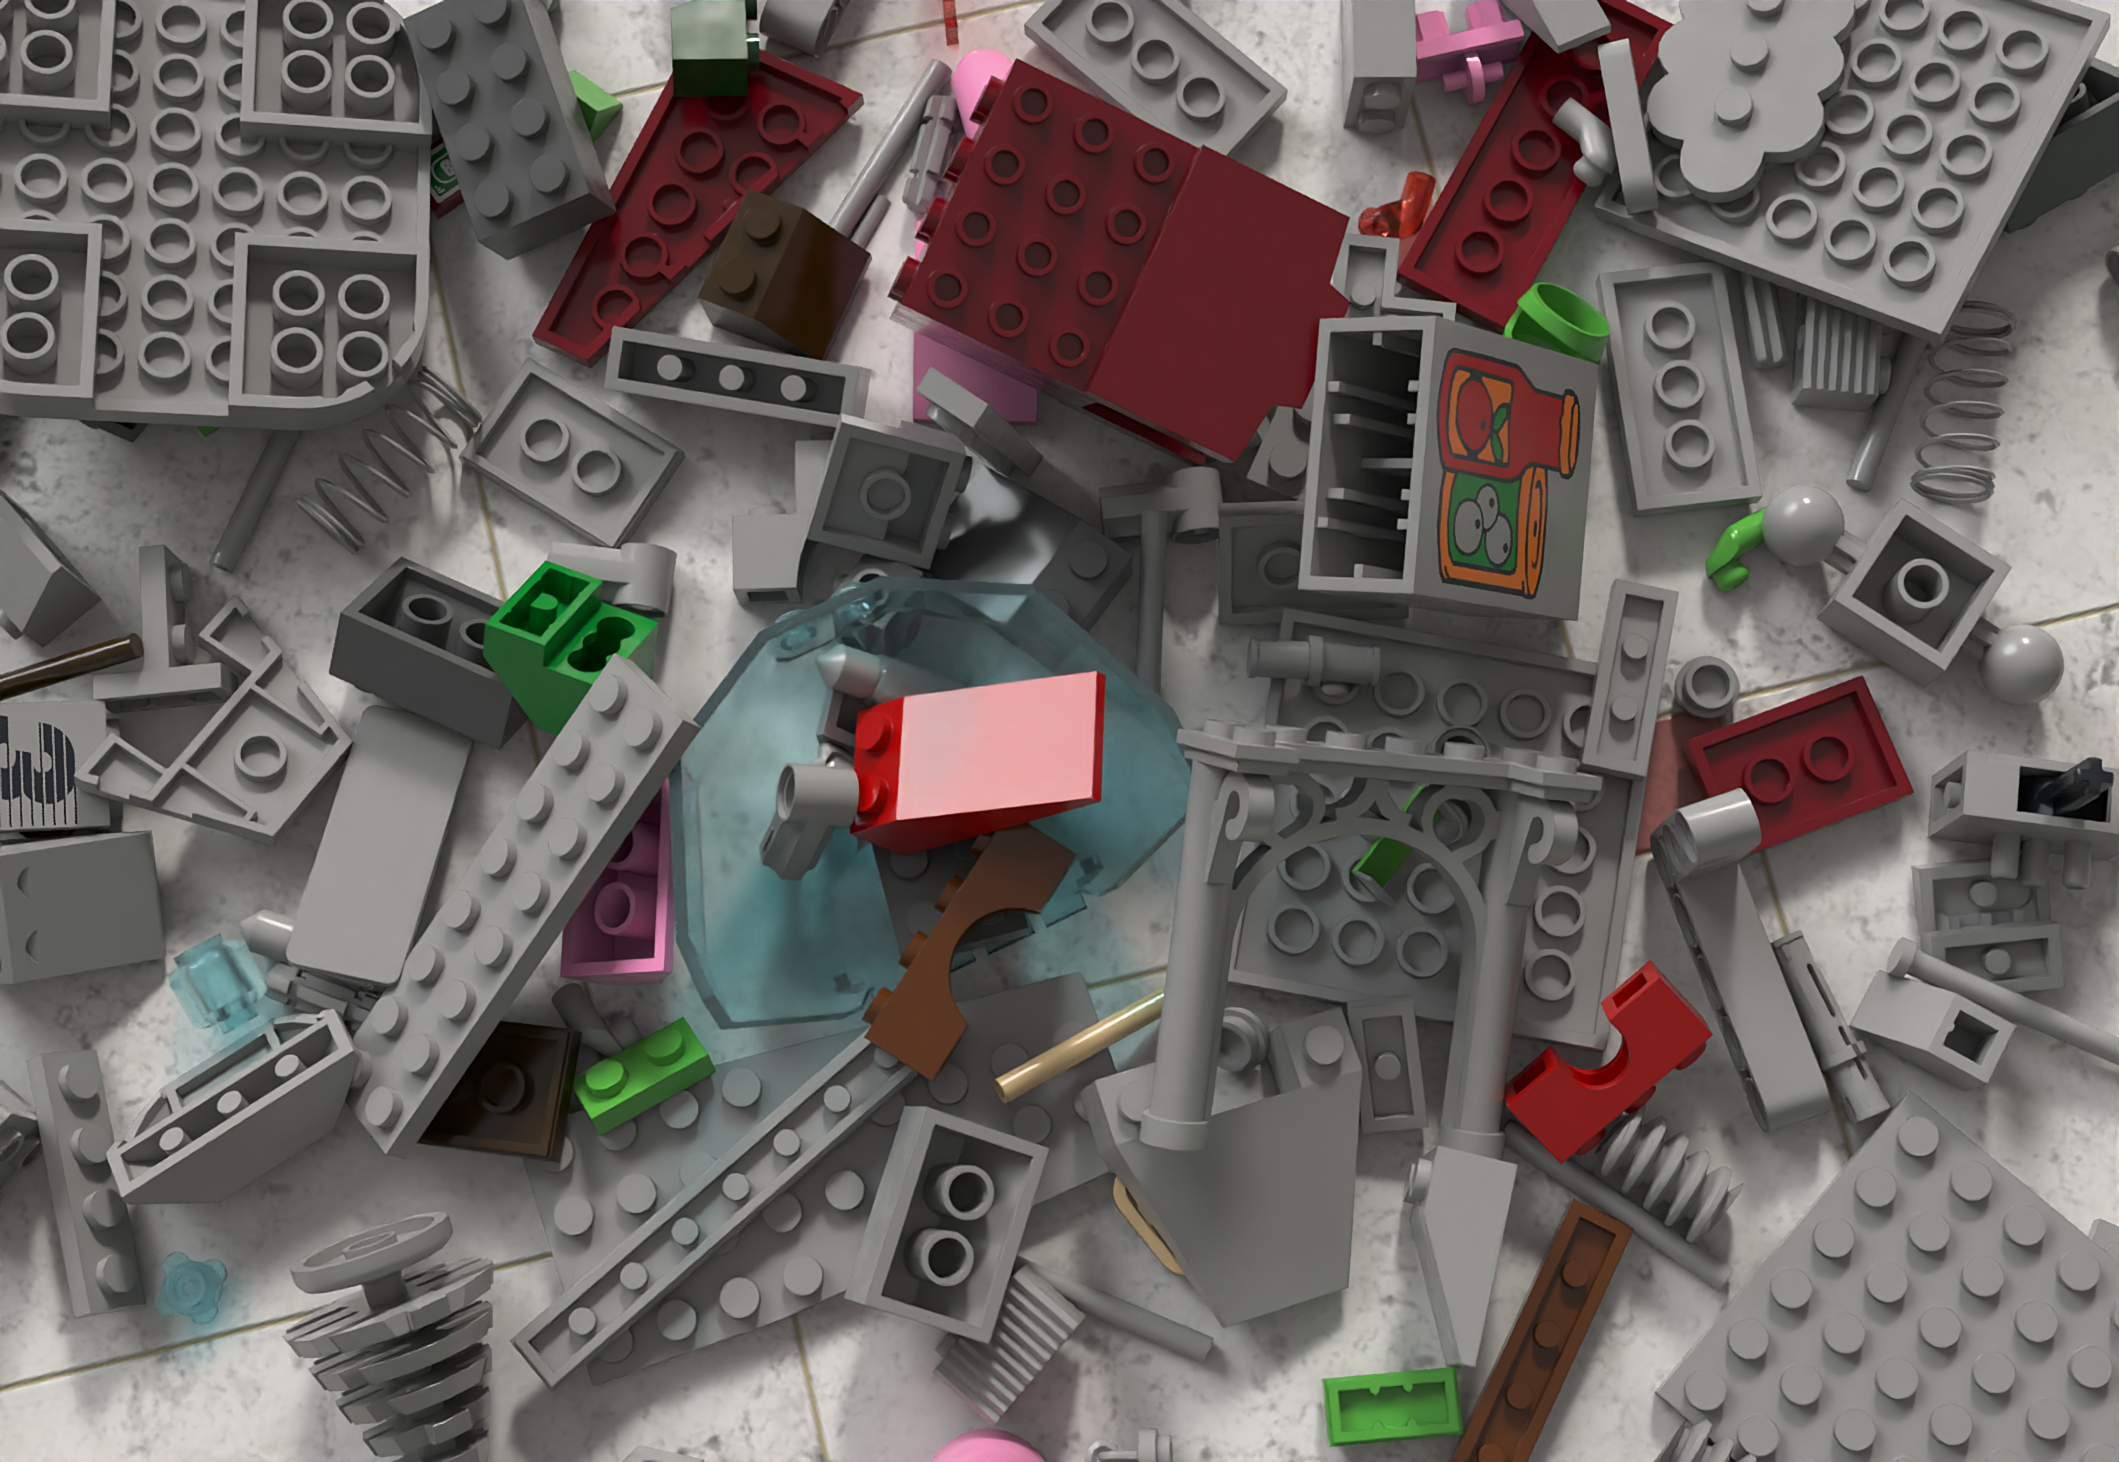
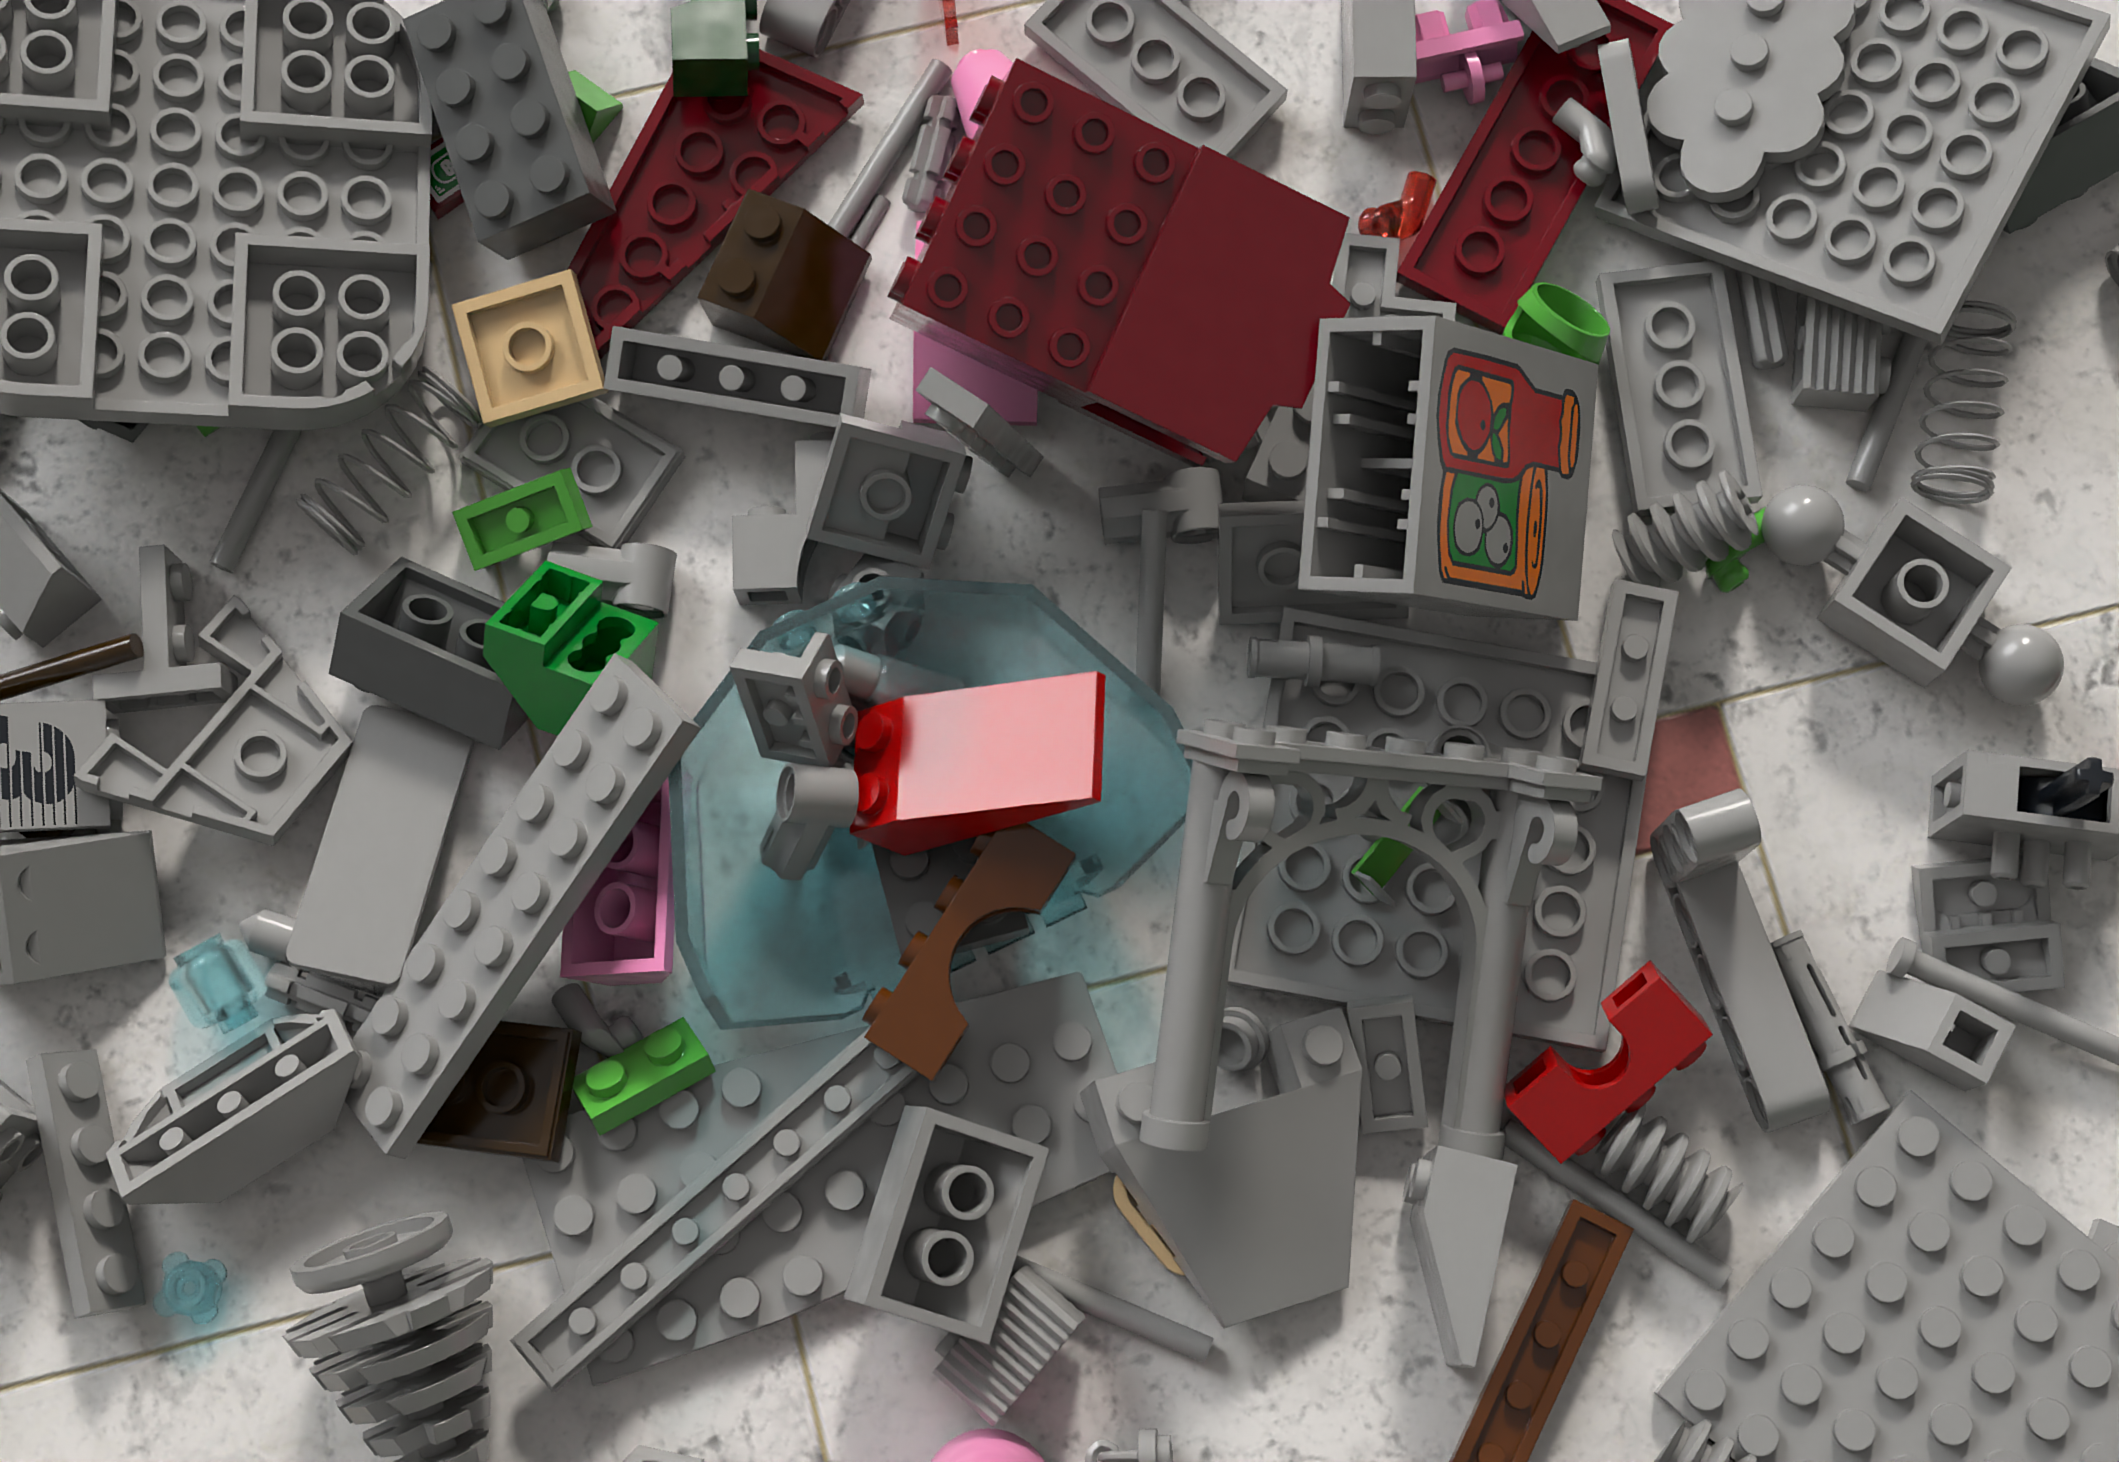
dark grey slope [908,464,1133,673] -> none
tan piece [993,986,1165,1104] -> none
bright green plate [1321,1367,1464,1447] -> none
light grey plate [1674,656,1740,720] -> none
dark red plate [1681,675,1914,859] -> none
none -> tan plate [451,269,609,428]
none -> bright green plate [452,468,593,571]
none -> light grey bracket [729,632,858,767]
none -> light grey piece [1612,469,1759,587]

